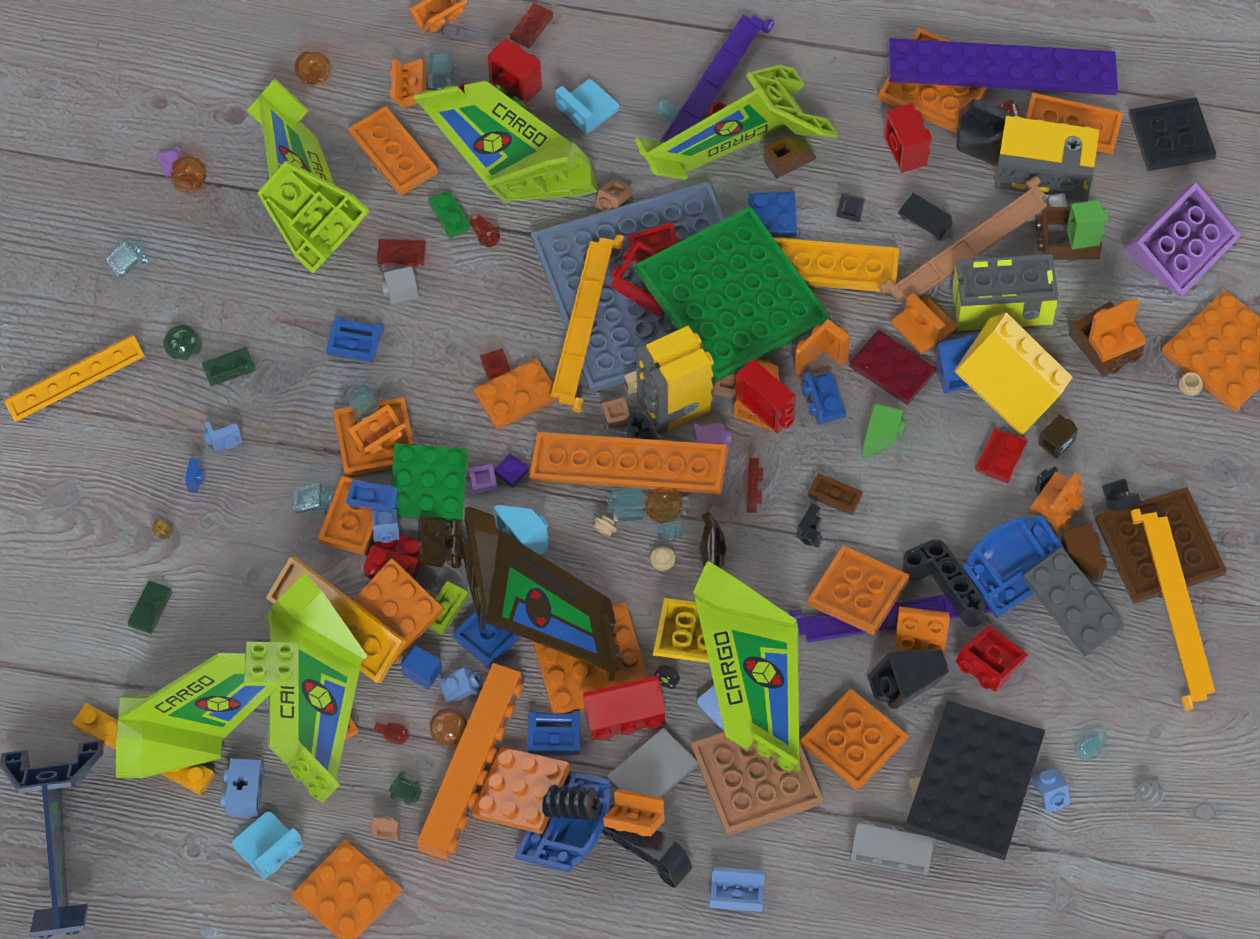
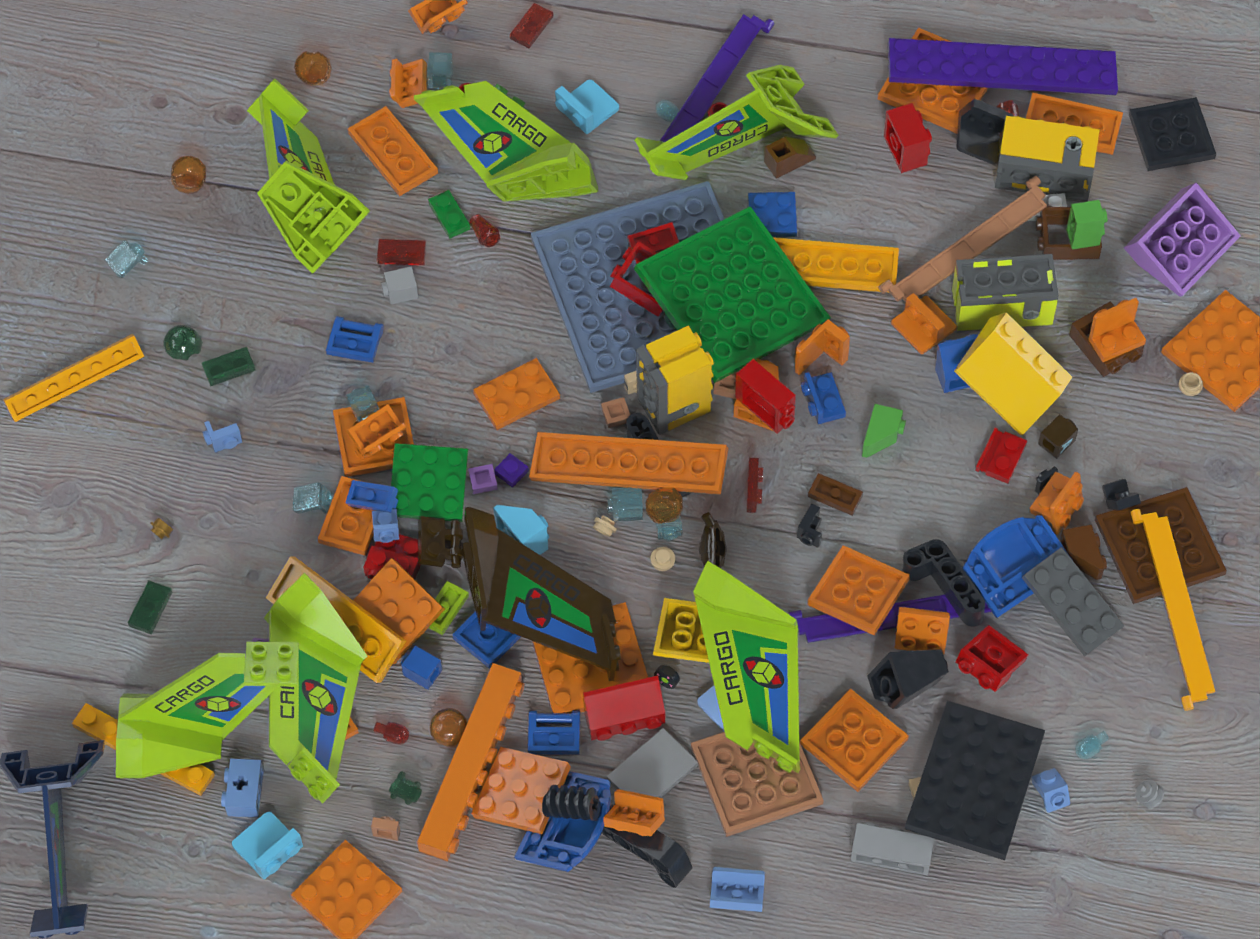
medium lavender plate [157,147,188,177] -> none
blue plate [185,458,205,492] -> none
medium blue bracket [439,667,483,705] -> none
clear red plate [480,348,510,380] -> none
red brick [487,38,542,106] -> none
light orange piece [551,235,624,413] -> none
nougat bracket [595,178,633,212] -> none
medium lavender window [693,423,731,446] -> none
black plate [836,193,866,222] -> none
dark red plate [849,329,937,406] -> none
black hinge [898,192,953,241] -> none

